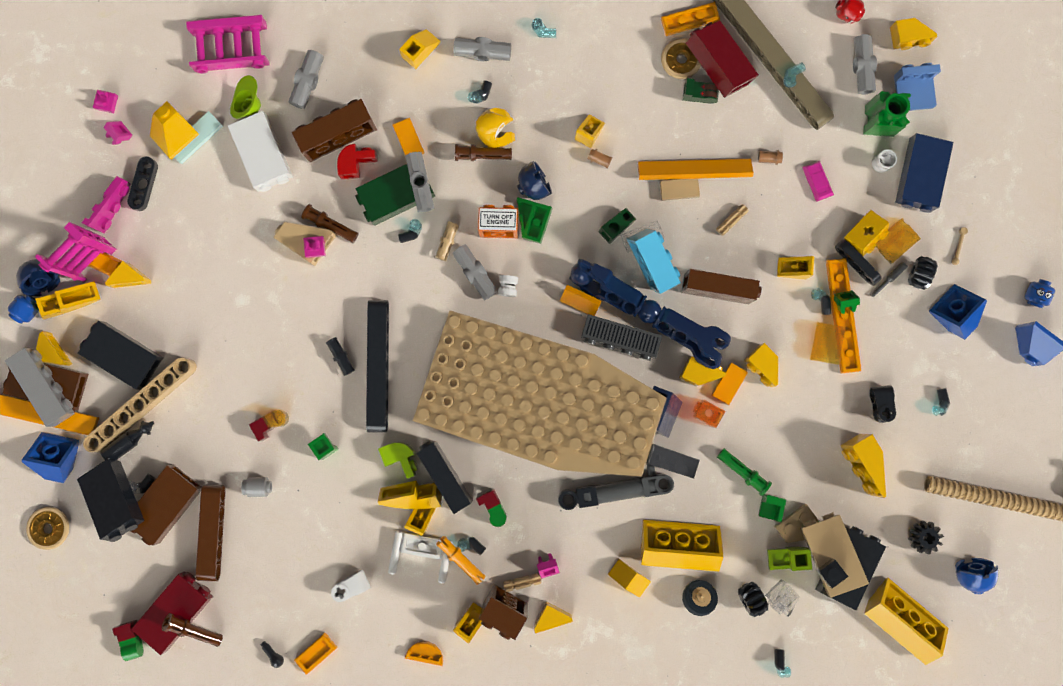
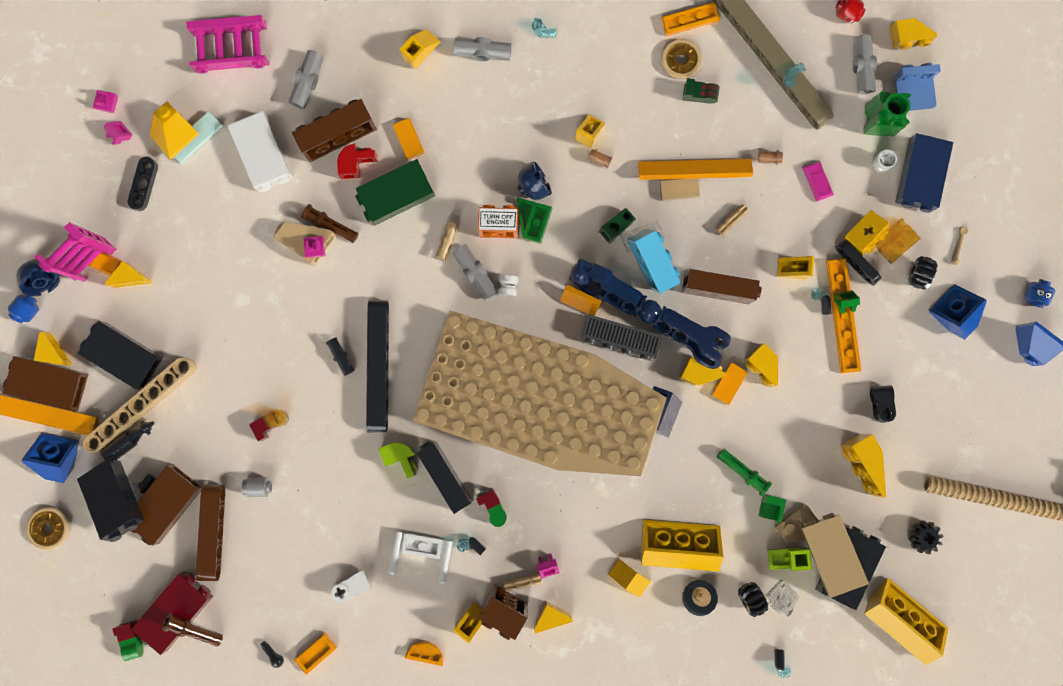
light grey brick [5,348,75,427] -> none
yellow slope [36,281,101,320] -> none
dark pink wing [81,176,131,233] -> none
lime piece [230,75,261,119] -> none
green panel [308,433,339,460] -> none
yellow slope [378,481,442,509] -> none
arm [398,219,422,243] -> none
yellow slope [404,507,437,536] -> none
light grey piece [405,152,434,213] -> none
light orange pin [436,536,485,585] -> none
reddish brown pin [455,144,512,162] -> none
arm [468,81,492,104] -> none
yellow piece [475,108,515,148] -> none
dark grey piece [558,464,674,510] -> none
black brick [646,444,700,479] -> none
dark red brick [686,20,759,98] -> none
clear orange brick [693,400,726,428] -> none
clear yellow plate [810,322,845,365] -> none
black brick [816,558,849,588] -> none
dark grey piece [871,262,908,297] -> none
arm [932,388,950,416] -> none
blue cylinder [955,558,998,594] -> none

